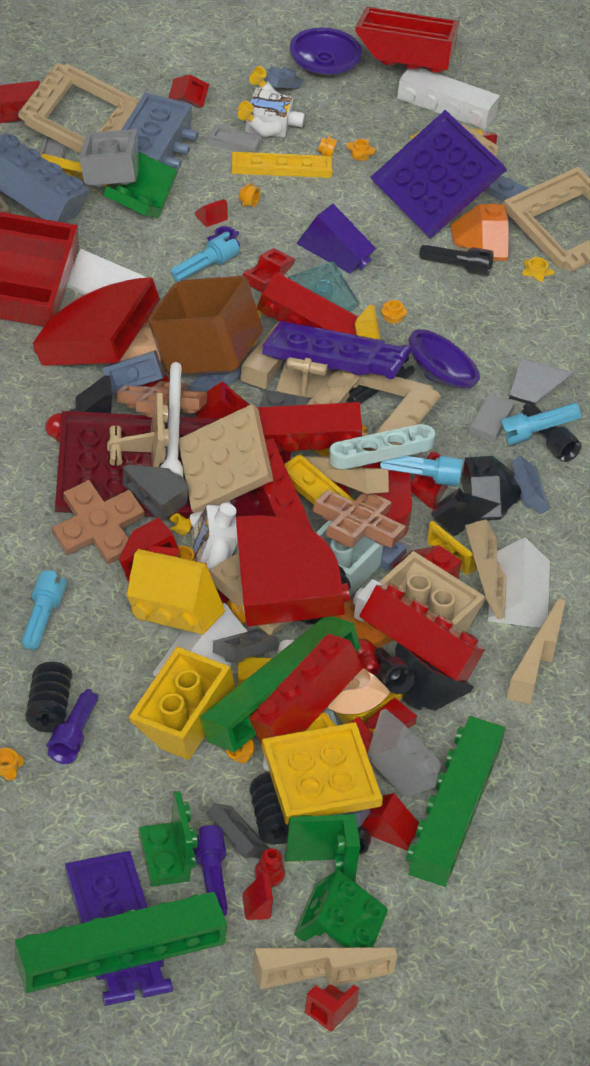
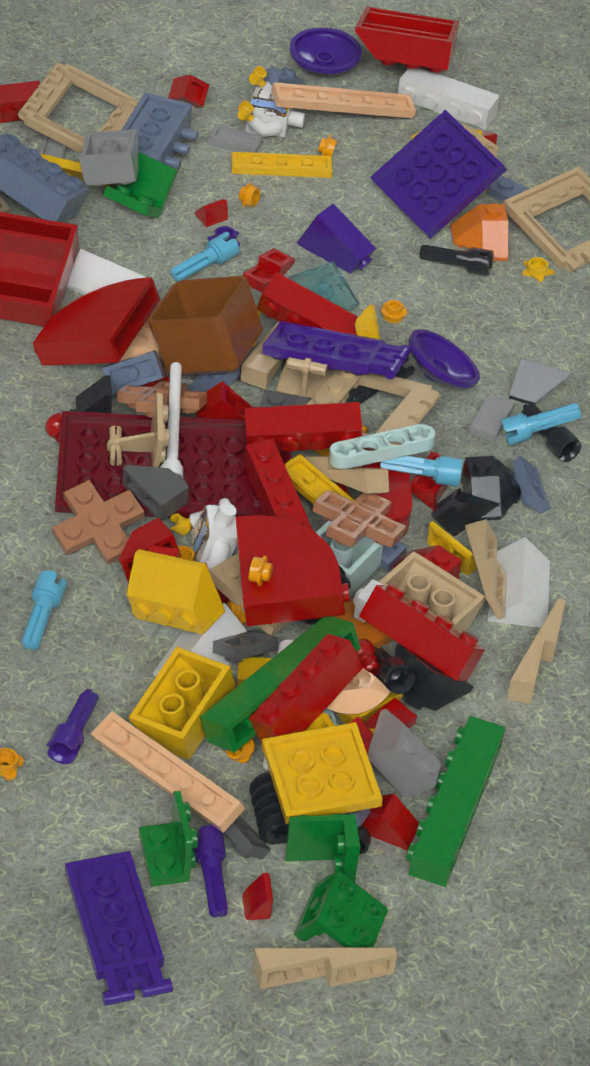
green brick [15,892,227,993] -> none
black piece [25,661,73,733] -> none
tan plate [179,404,273,513] -> none
red piece [254,848,286,888] -> none
red panel [304,984,360,1032] -> none
light orange plate [346,139,376,161] -> none
none -> light nougat plate [91,711,245,833]
none -> light orange plate [249,556,273,586]
none -> light nougat plate [271,82,416,118]

